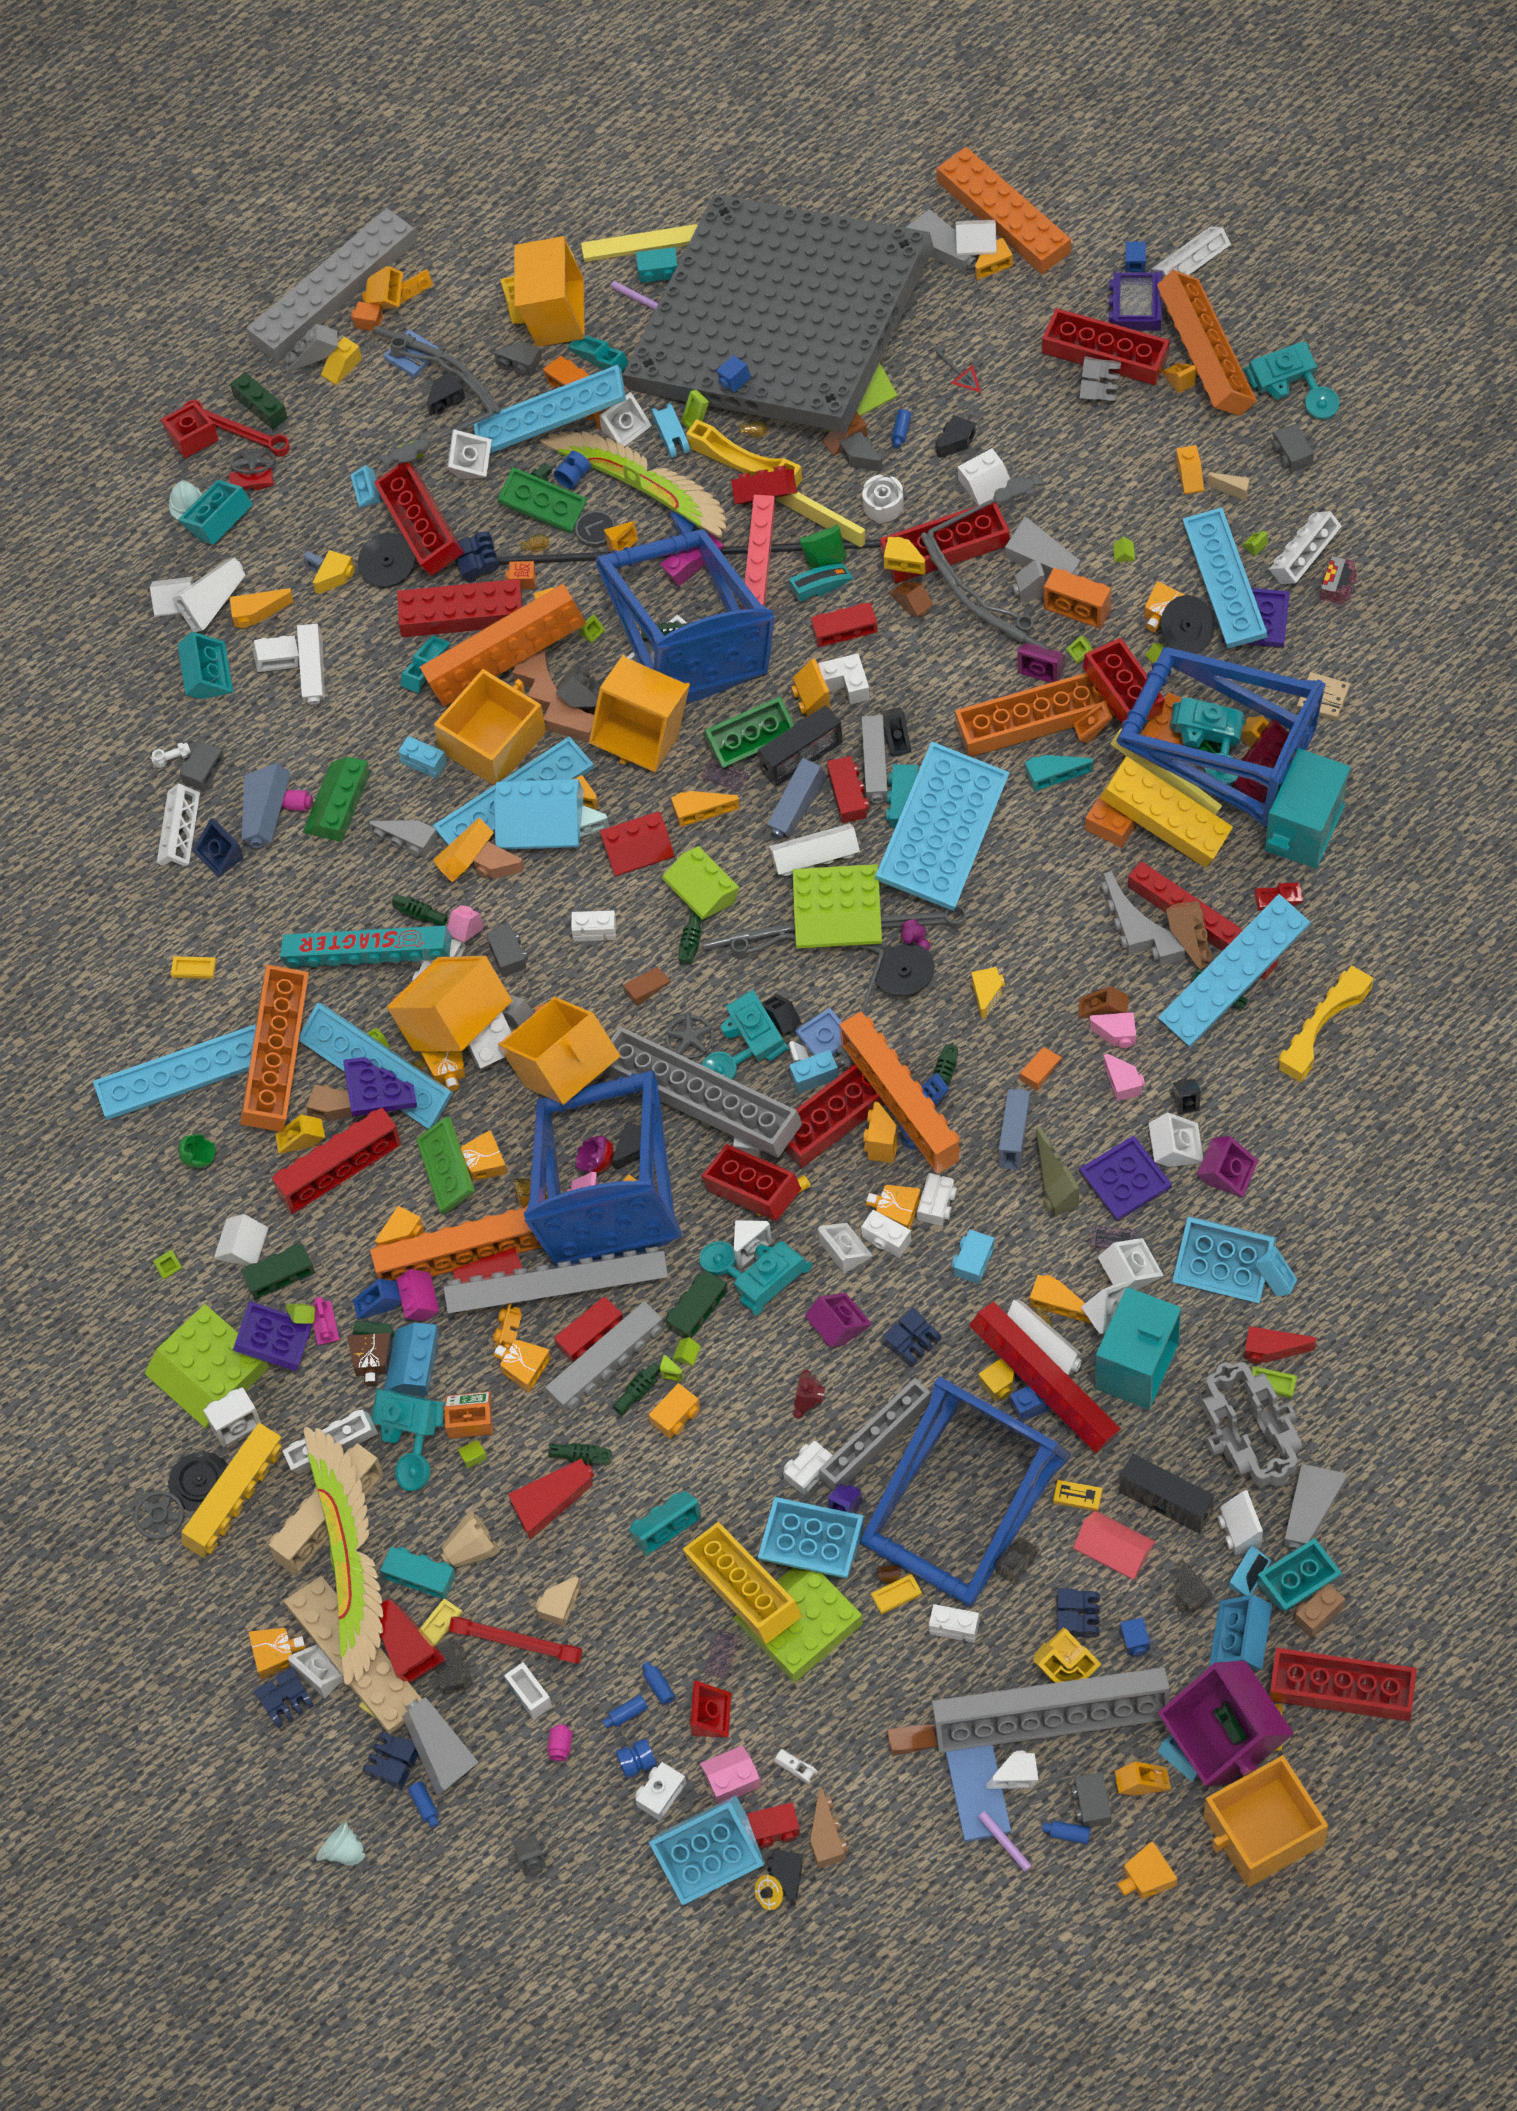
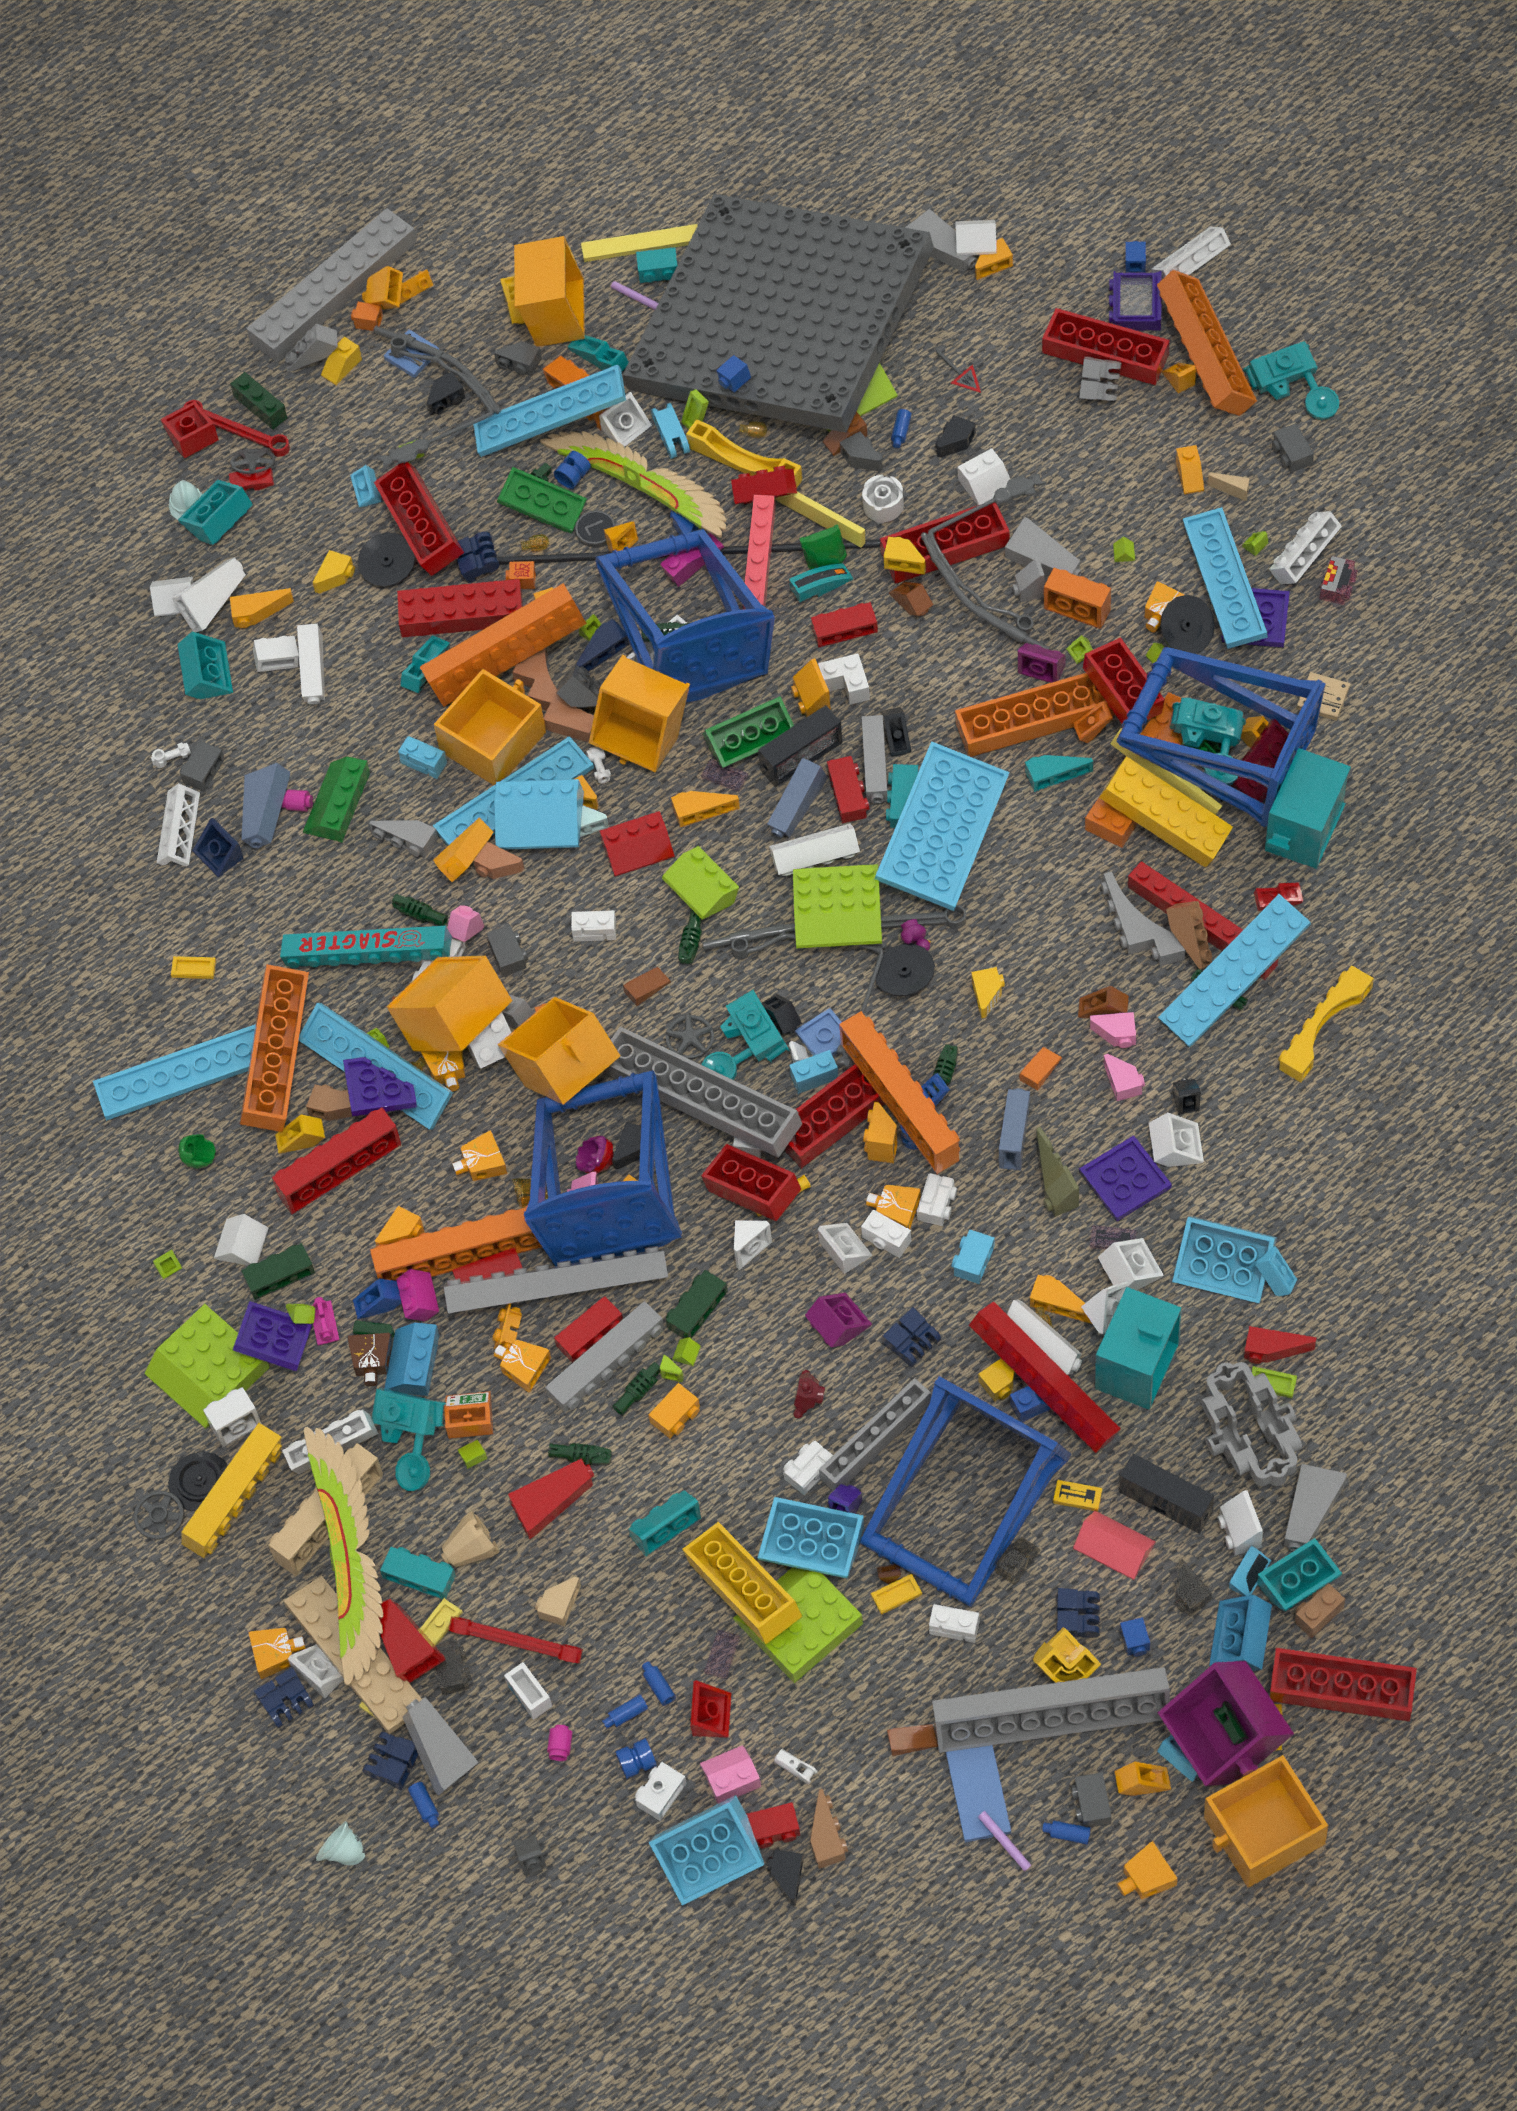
sand blue tile [304,551,324,573] -> none
bright green tile [416,1117,475,1214] -> none
white slope [447,429,492,479] -> none
teal piece [699,1241,813,1316] -> none
yellow piece [754,1875,783,1910] -> none
orange brick [937,147,1071,274] -> none
white slope [986,1751,1038,1789] -> none
magenta slope [1197,1136,1259,1197] -> none
none -> dark blue slope [576,619,629,672]
none -> white bar [586,747,611,784]

